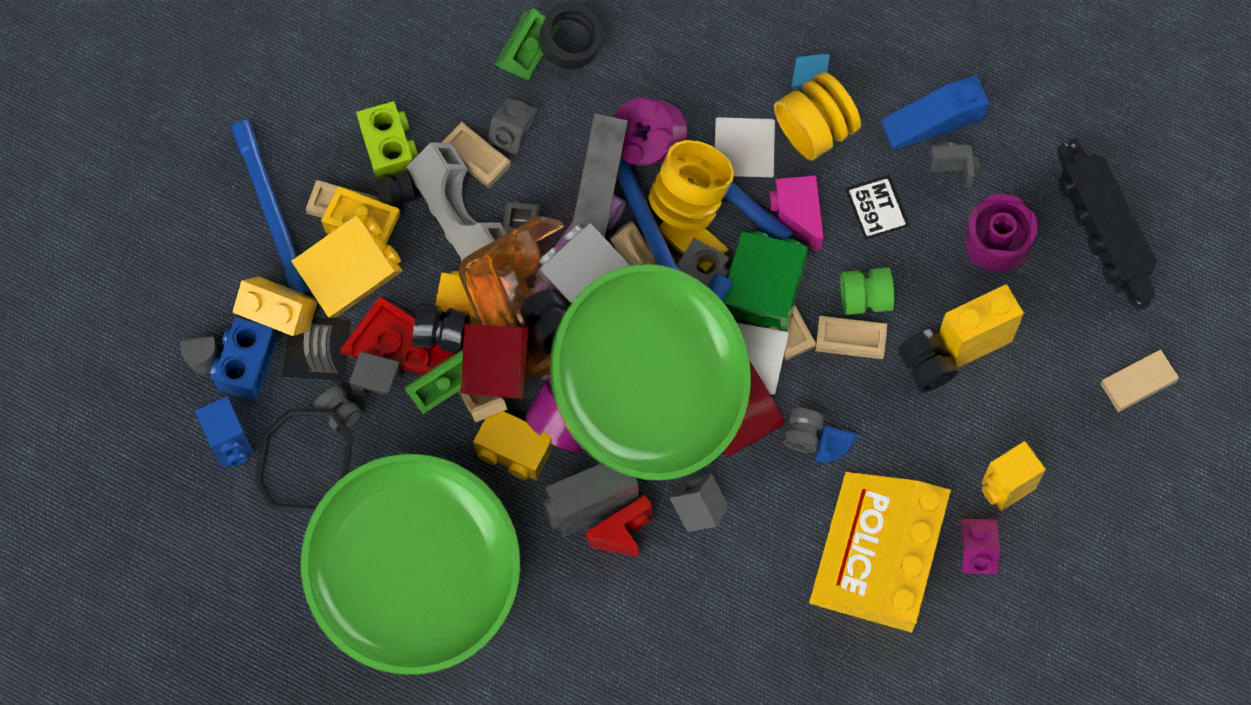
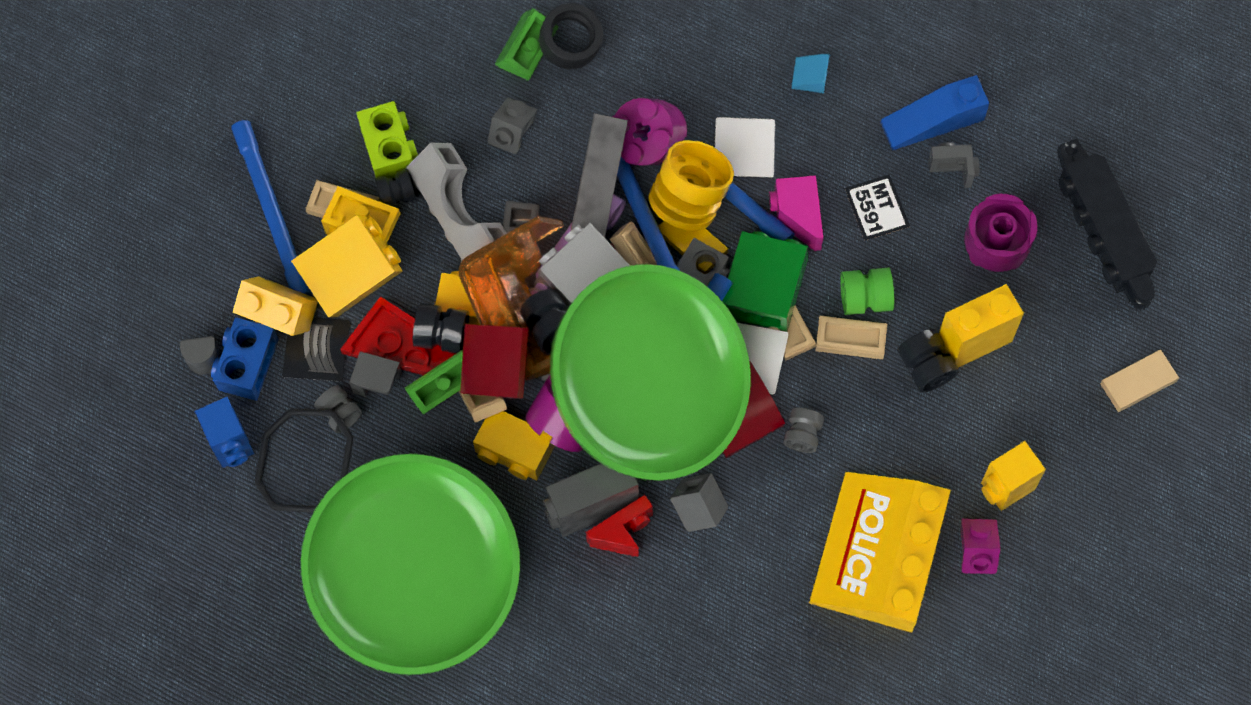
tan tile [441,122,511,188] -> none
yellow wheel [774,72,861,161] -> none
blue tile [816,426,857,463] -> none

